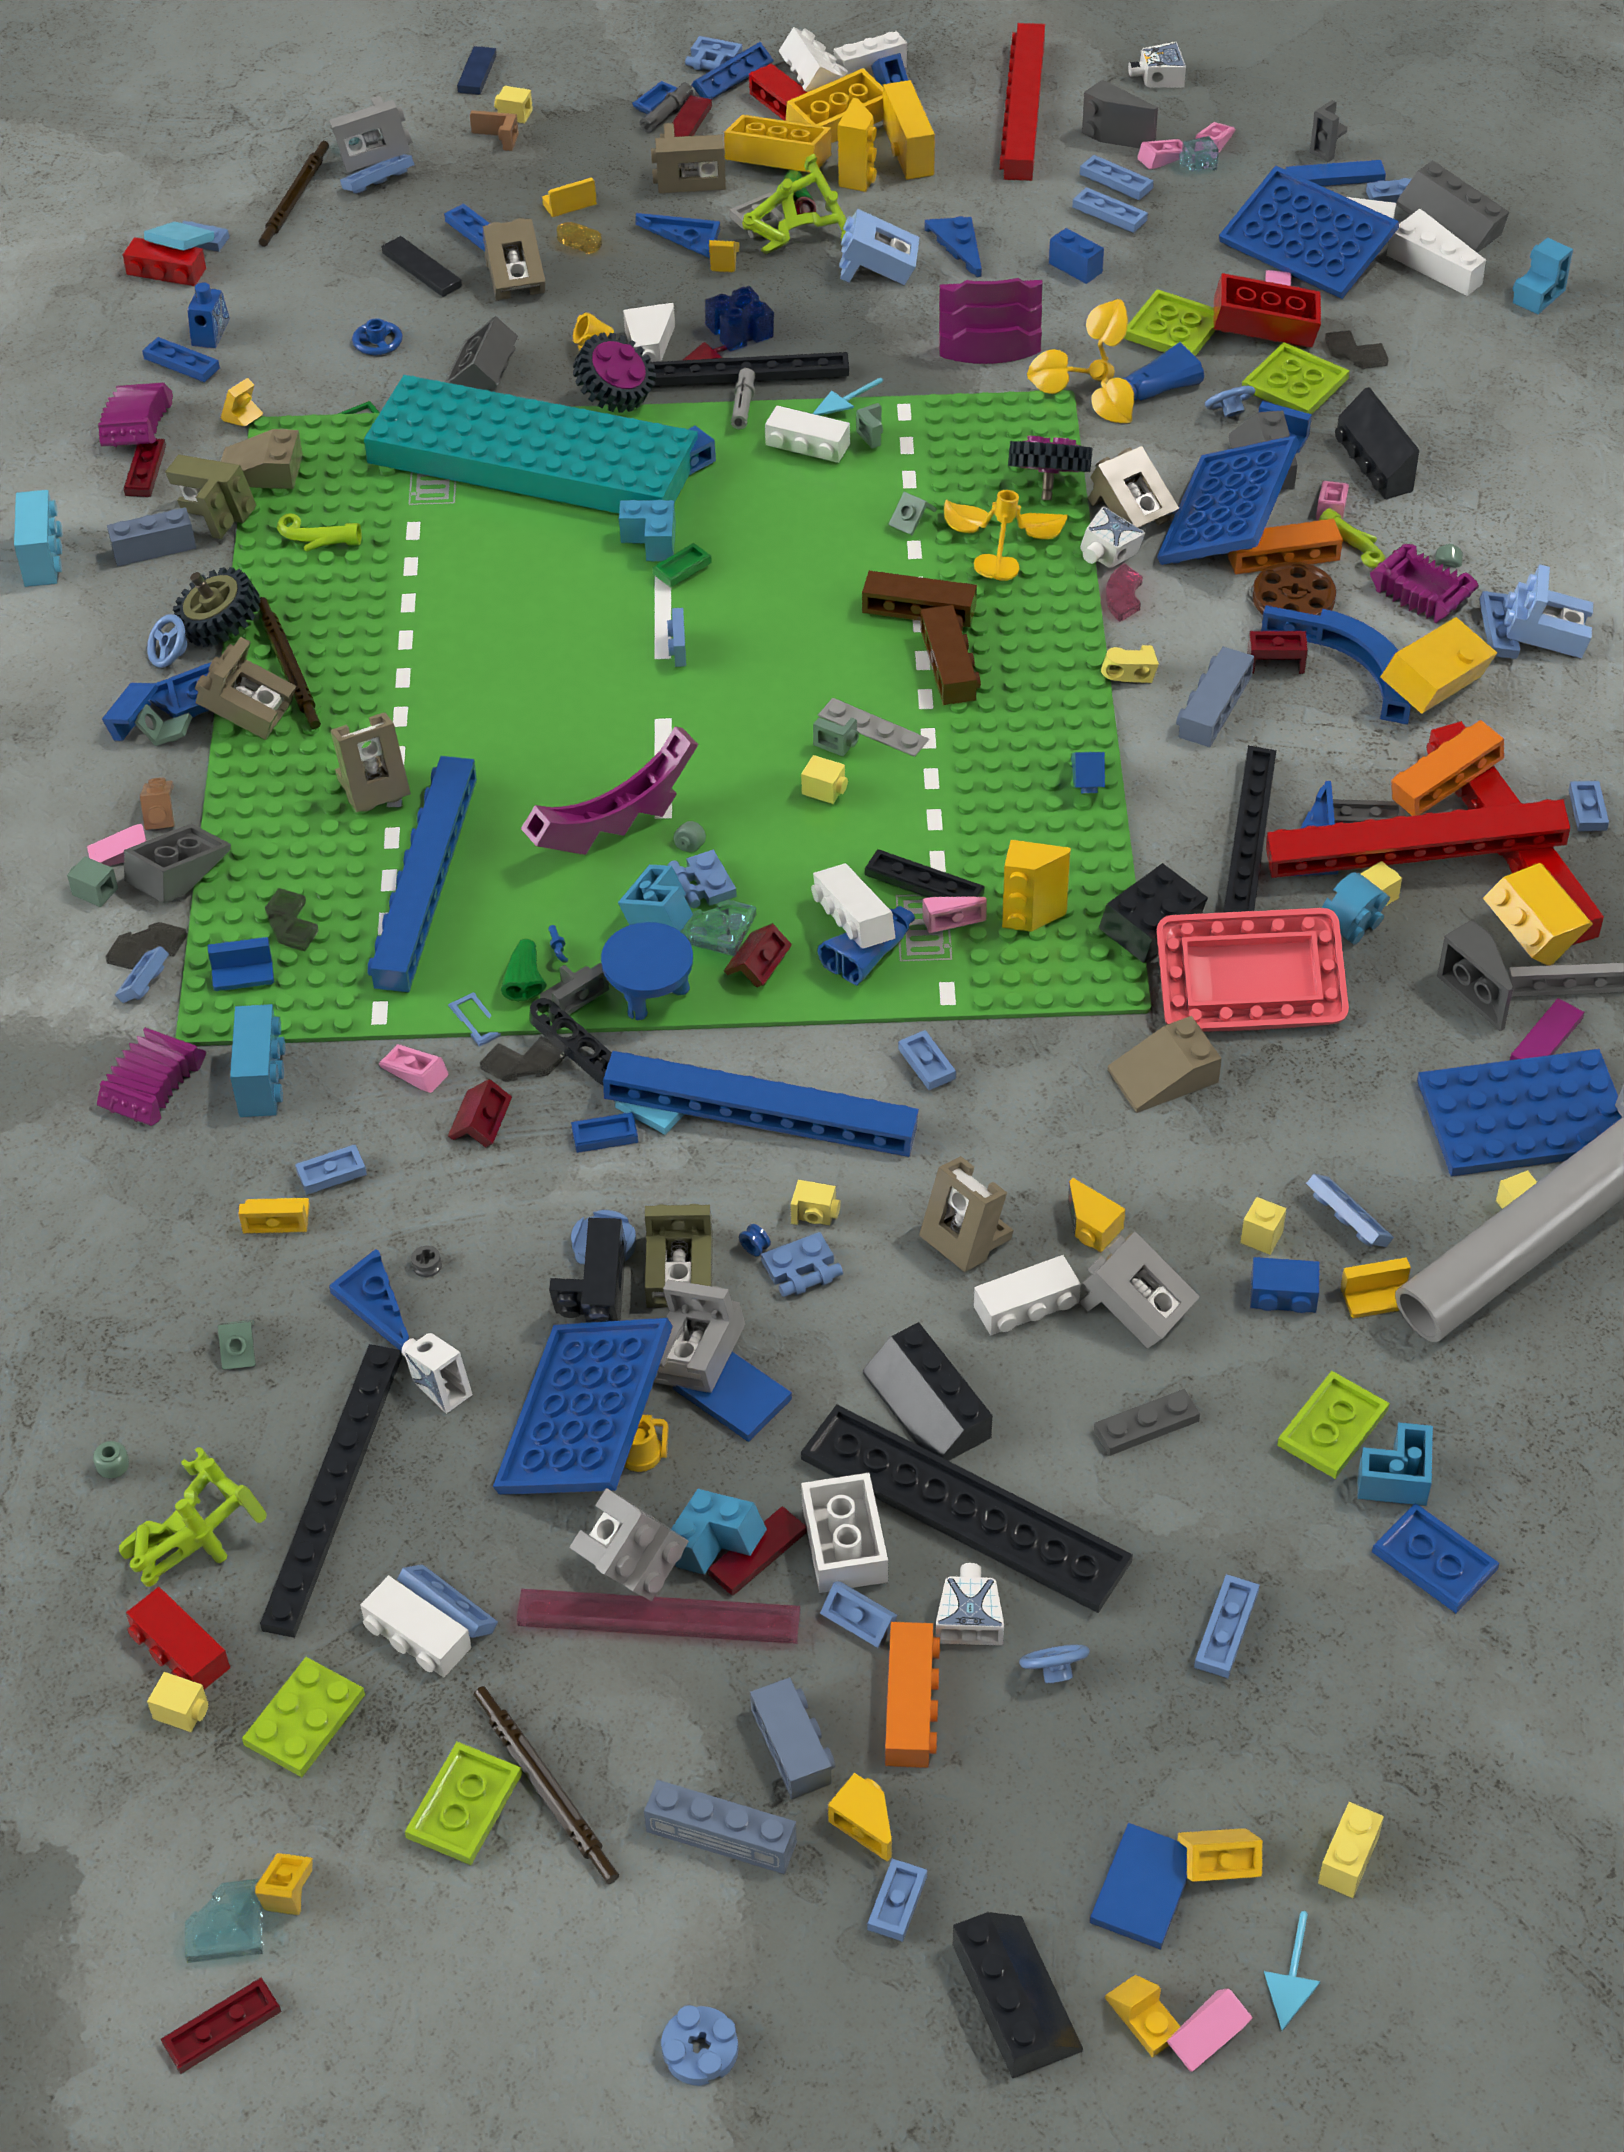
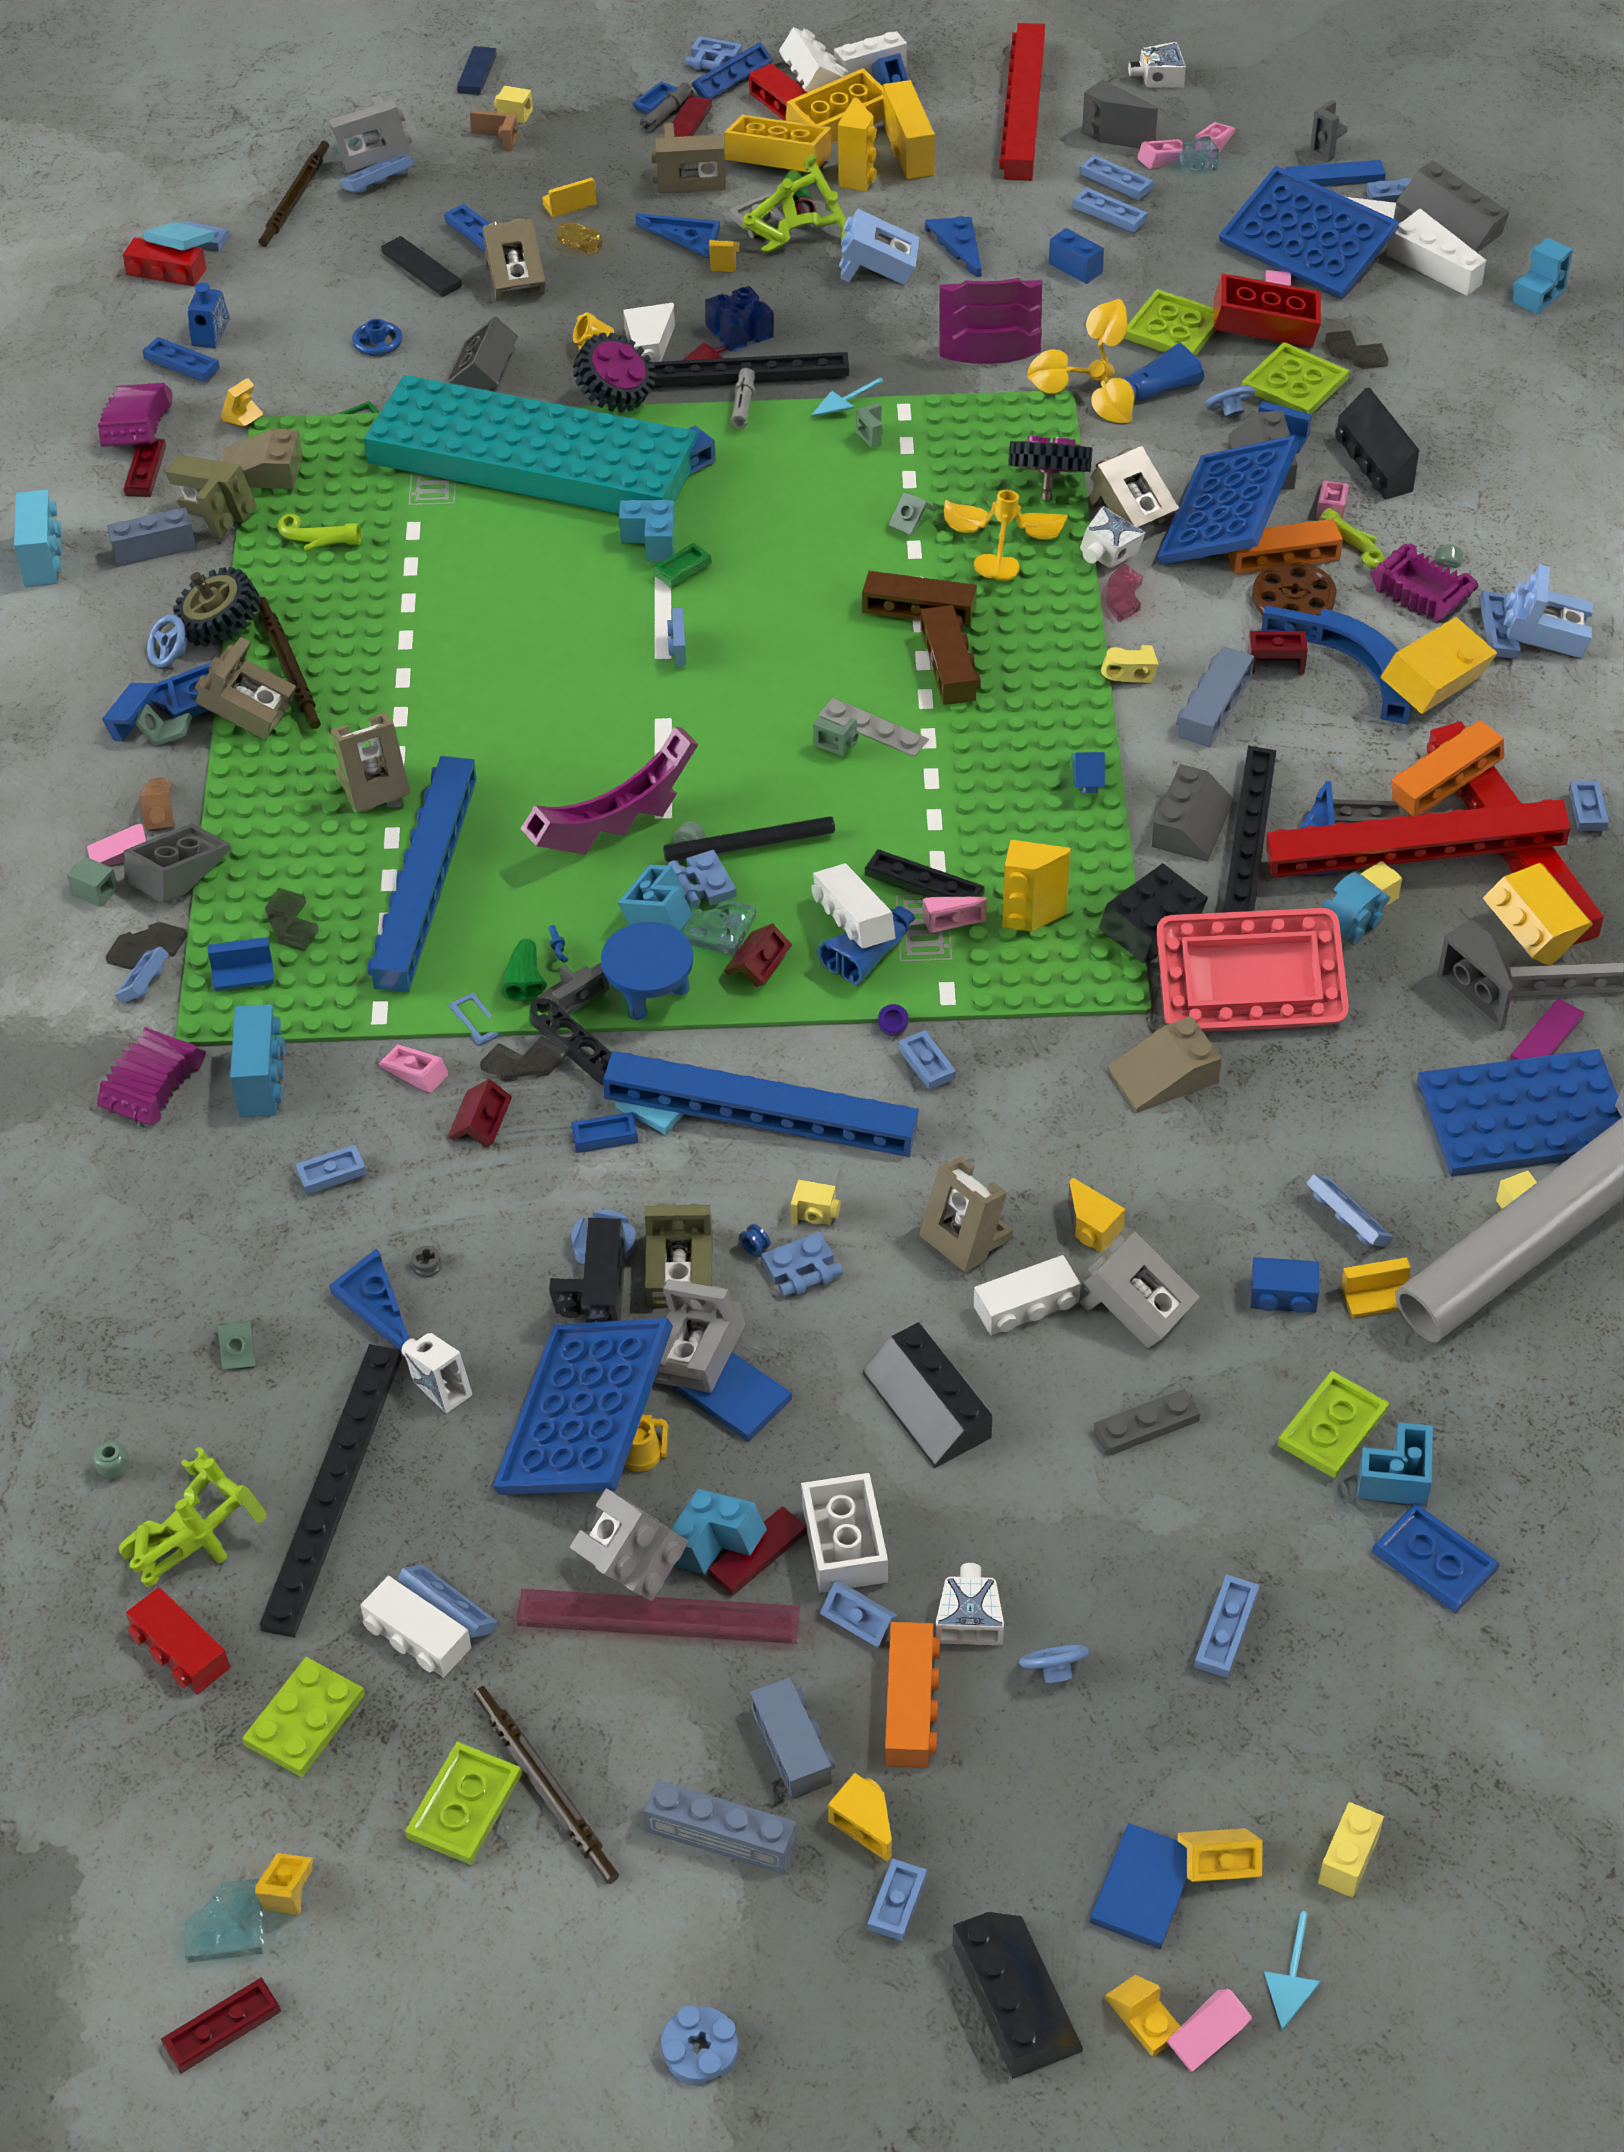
light yellow brick [147,1672,208,1732] -> none
yellow panel [238,1198,310,1233] -> none
white brick [765,406,850,463] -> none
light yellow brick [801,755,848,804] -> none
black plate [801,1404,1133,1613] -> none
light yellow brick [1241,1197,1287,1255] -> none
none -> black axle [663,816,835,862]
none -> dark purple tile [878,1004,909,1036]
none -> dark grey slope [1152,764,1233,861]

